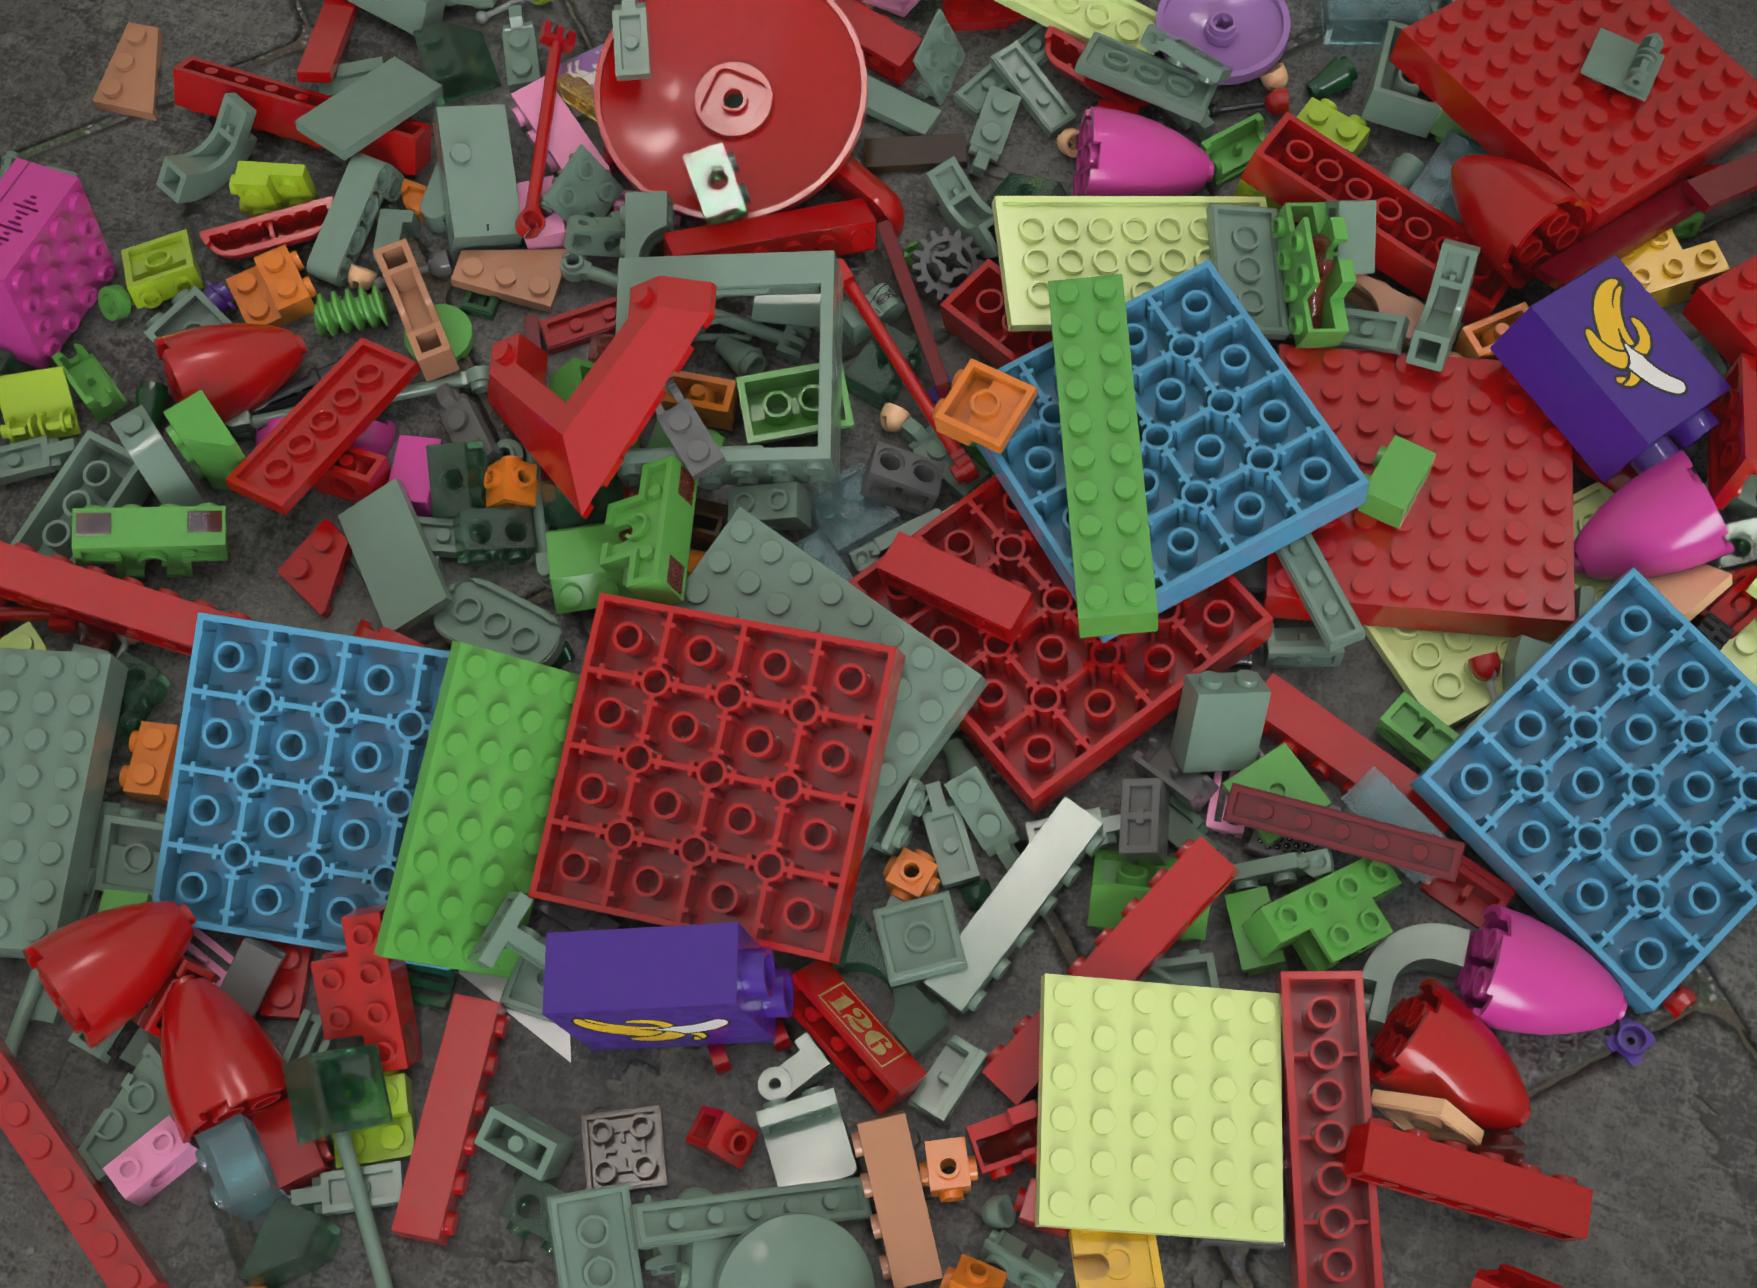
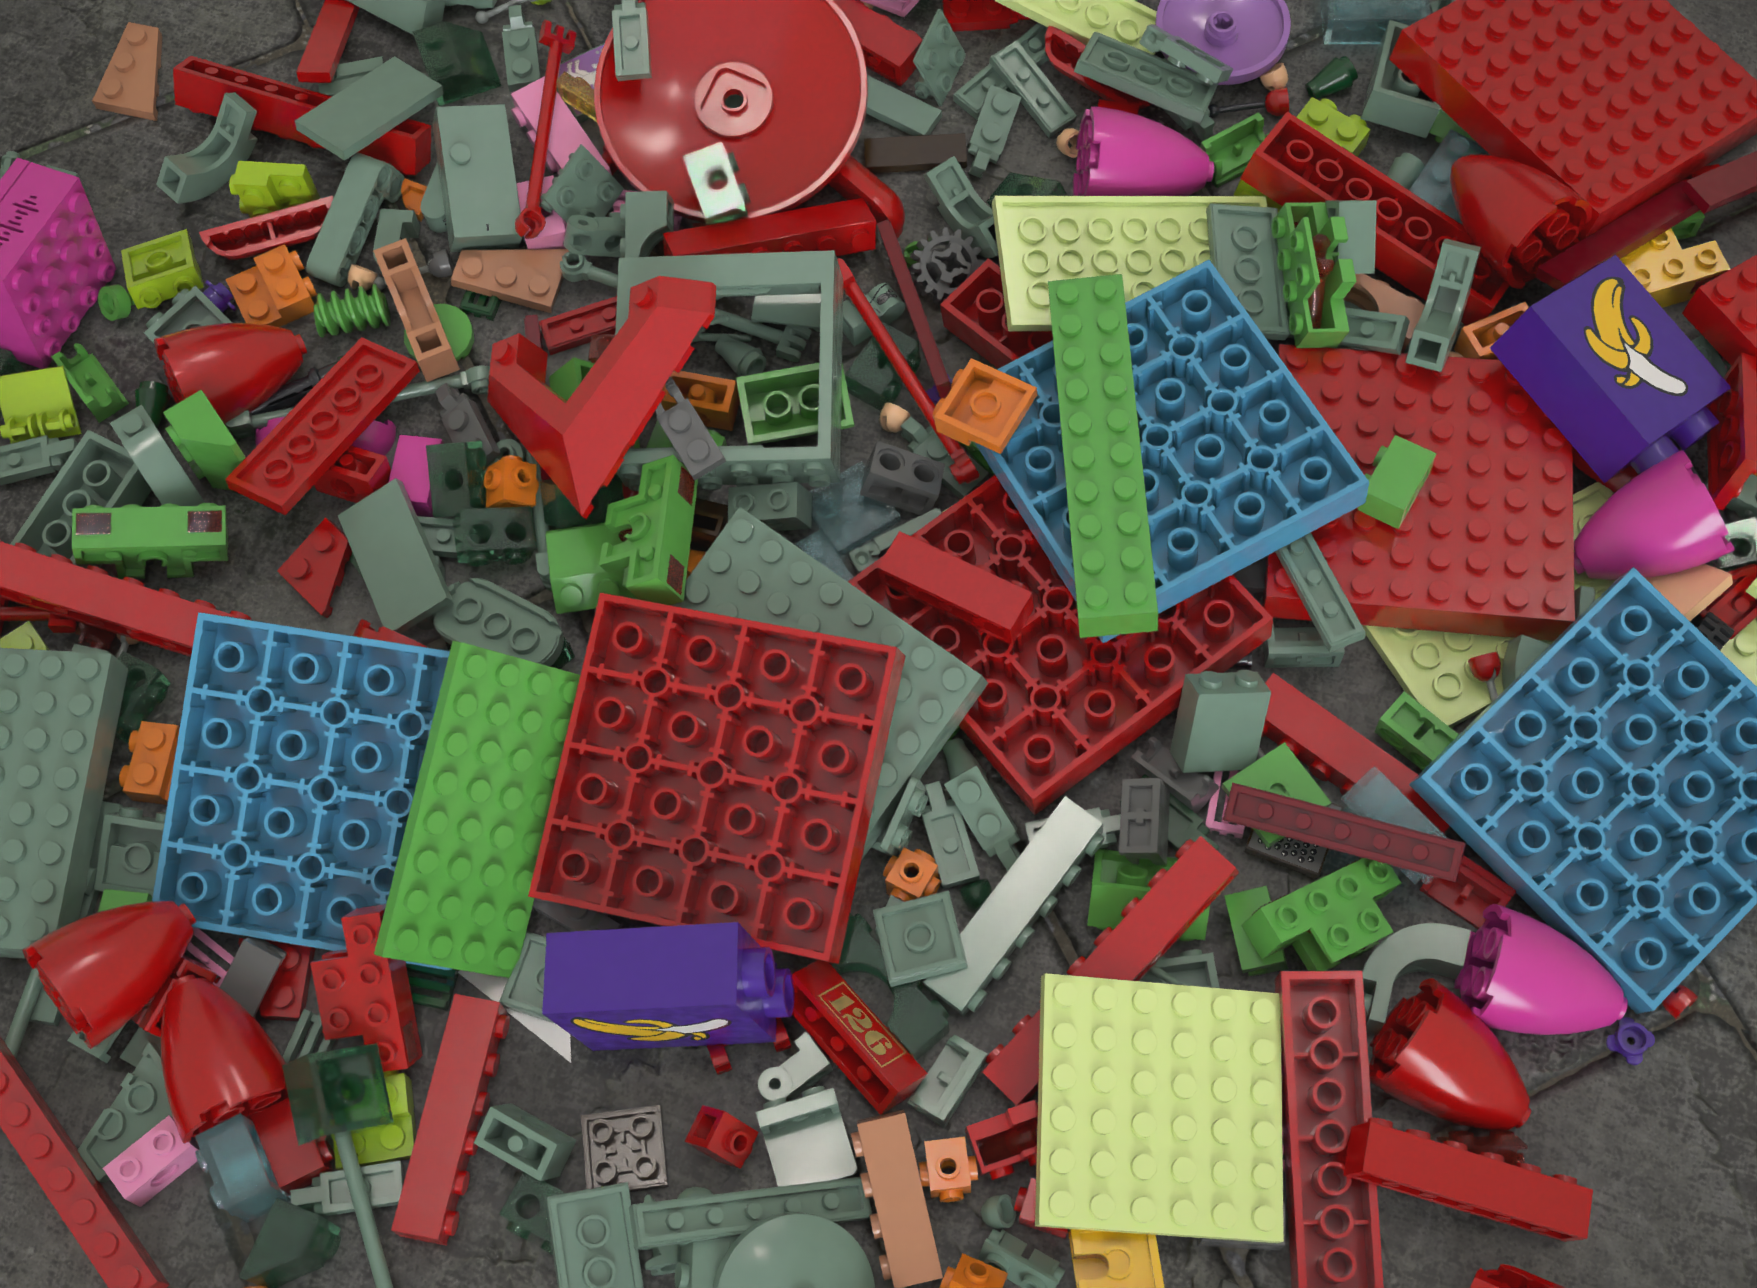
sand green bracket [467,891,546,971] -> none
sand green hinge [1228,848,1335,892] -> none
light nougat tile [1371,1089,1484,1146] -> none
sand green hinge [1580,28,1665,102] -> none

